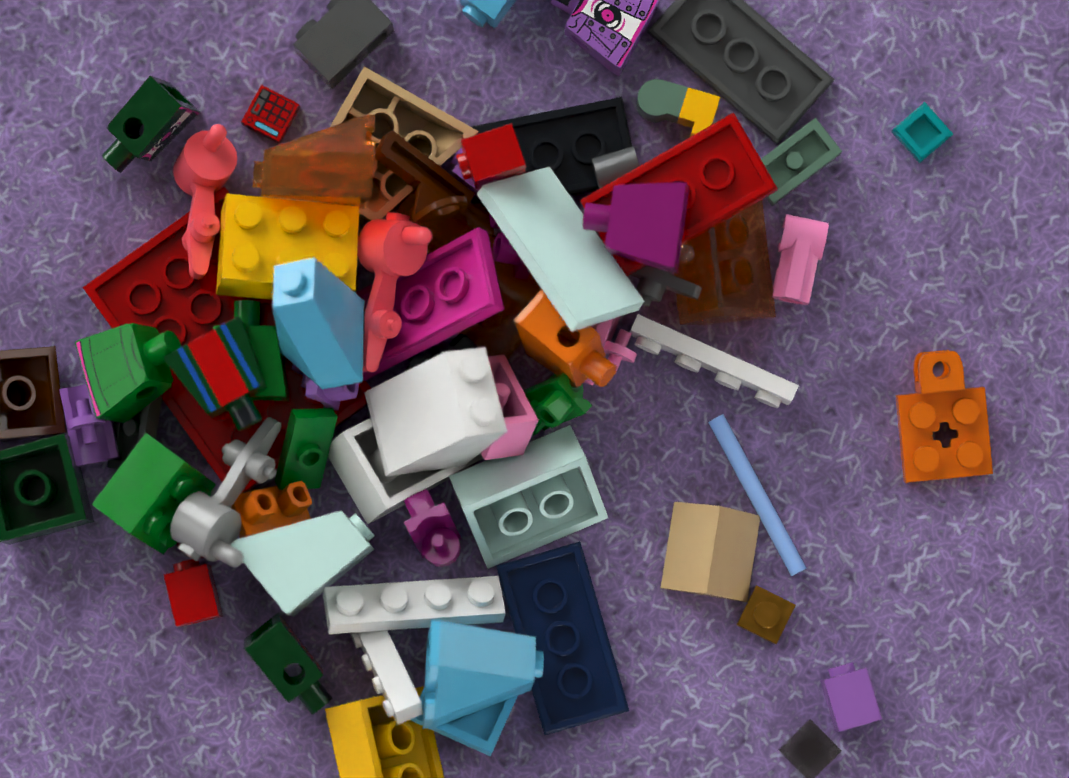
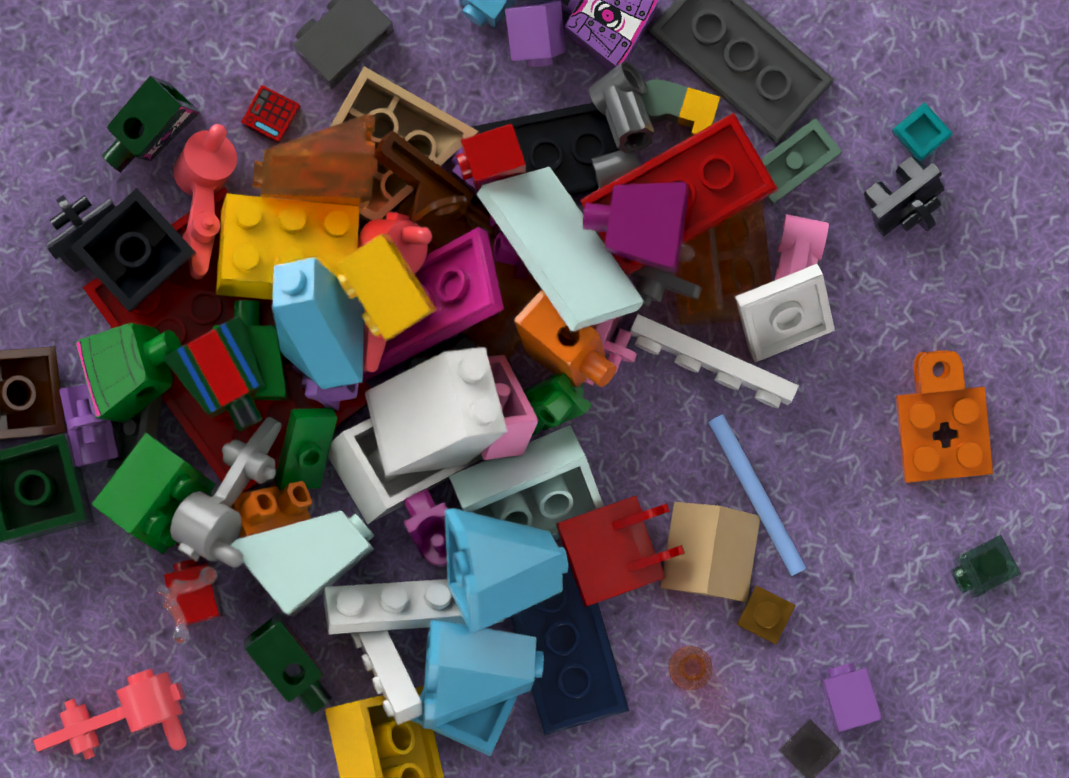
none -> coral piece [33,669,187,760]
none -> black hips [46,195,116,273]
none -> black slope [70,188,197,313]
none -> clear piece [157,567,217,644]
none -> yellow brick [337,234,437,340]
none -> medium azure slope [445,508,568,632]
none -> medium lavender brick [505,0,567,67]
none -> red plate [555,495,685,607]
none -> dark grey piece [589,61,655,153]
none -> cone [669,646,712,690]
none -> white tile [735,264,835,362]
none -> black hips [864,156,944,237]
none -> clear green bracket [951,535,1021,598]

